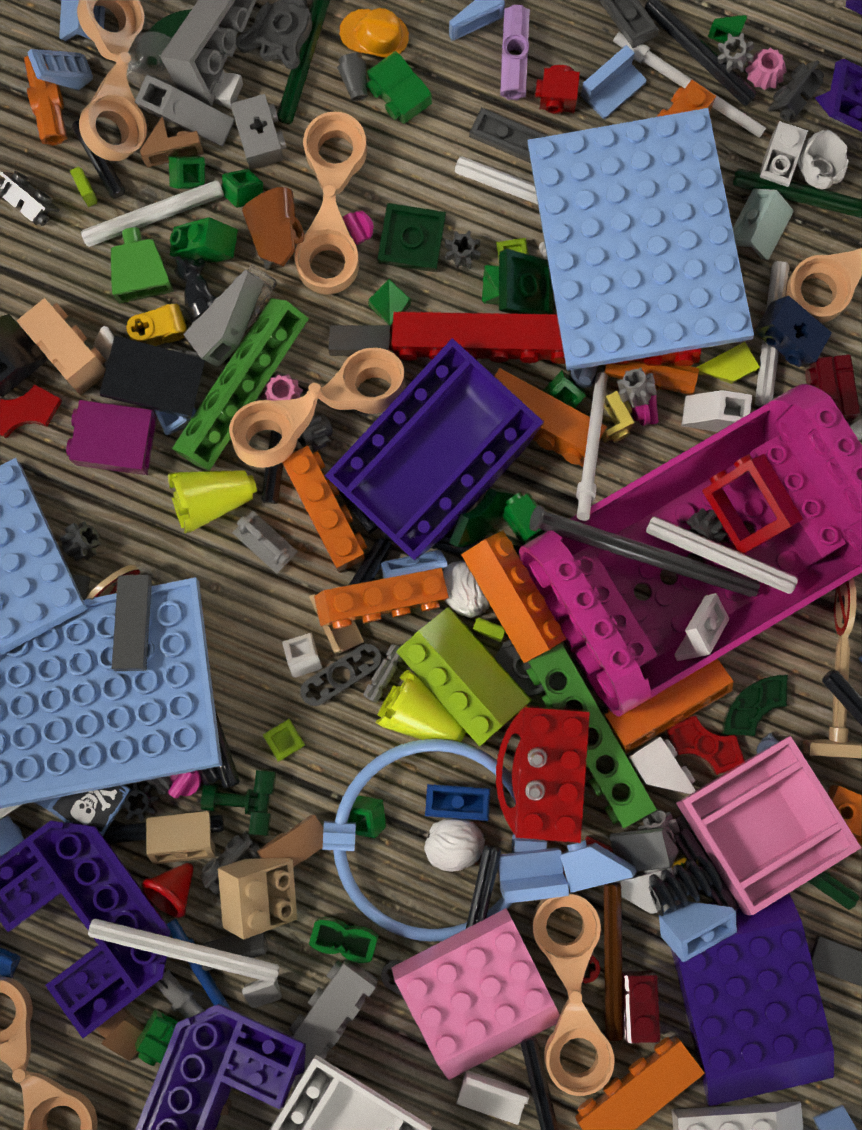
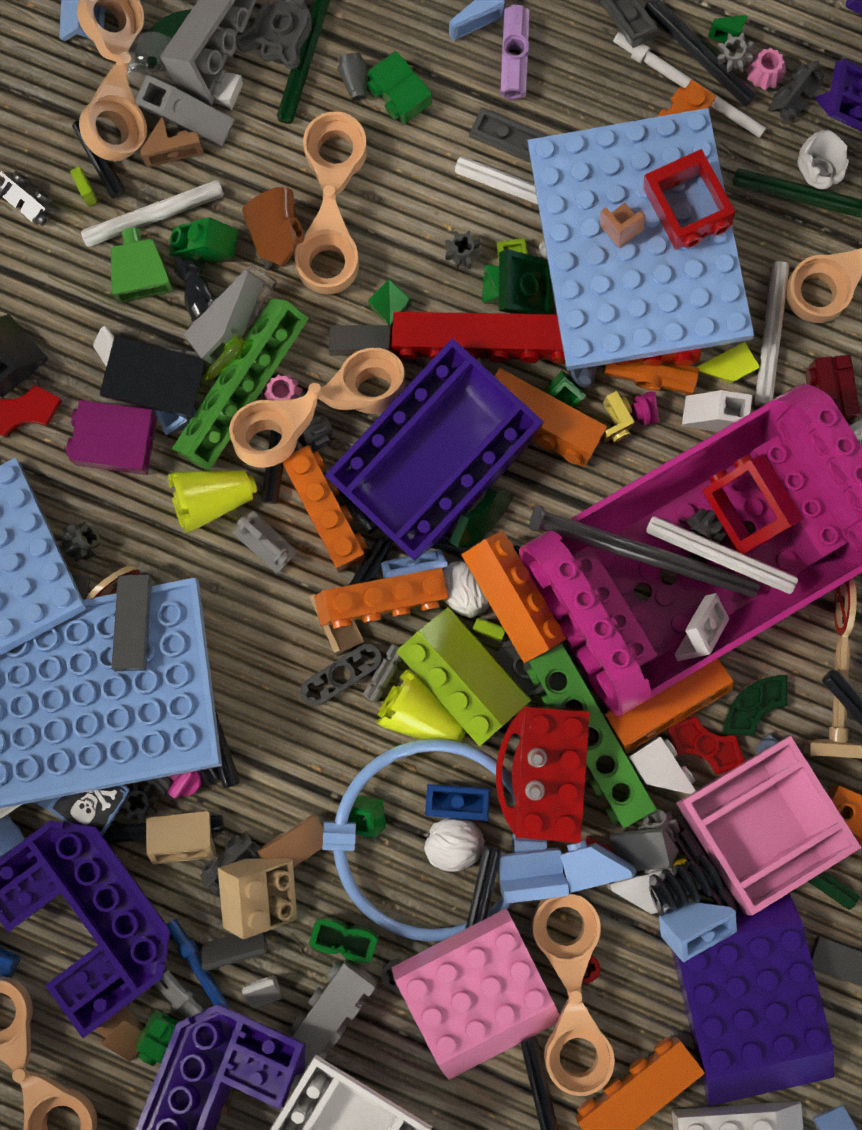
light nougat wedge [16,298,106,396] -> none
orange piece [24,56,68,146] -> none
light blue slope [27,49,93,90] -> none
white axle [88,919,280,983] -> none
yellow piece [126,304,187,346] -> none
red hat [141,863,194,918] -> none
green slope [168,156,205,189] -> none
dark green bar [201,770,276,836] -> none
green slope [222,169,263,208] -> none
light grey brick [230,94,287,170] -> none
lime tile [263,719,306,762] -> none
white slope [282,632,322,677] -> none
light orange piece [339,8,409,58] -> none
dark pink plate [342,211,374,245] -> none
dark green tile [377,203,446,272] -> none
white panel [456,1070,529,1125] -> none
green brick [503,492,547,546] -> none
red brick [535,65,580,114] -> none
white bar [576,372,608,521] -> none
light blue panel [580,45,647,119] -> none
reddish brown axle [604,882,623,1041] -> none
light grey gear [617,368,657,408] -> none
dark red brick [622,971,660,1043] -> none
light aqua panel [733,189,793,260] -> none
dark blue brick [754,295,832,367] -> none
white slope [760,121,808,187] -> none
none -> clear neon green piece [204,335,246,381]
none -> nougat panel [600,203,645,248]
none -> red window [643,149,735,251]

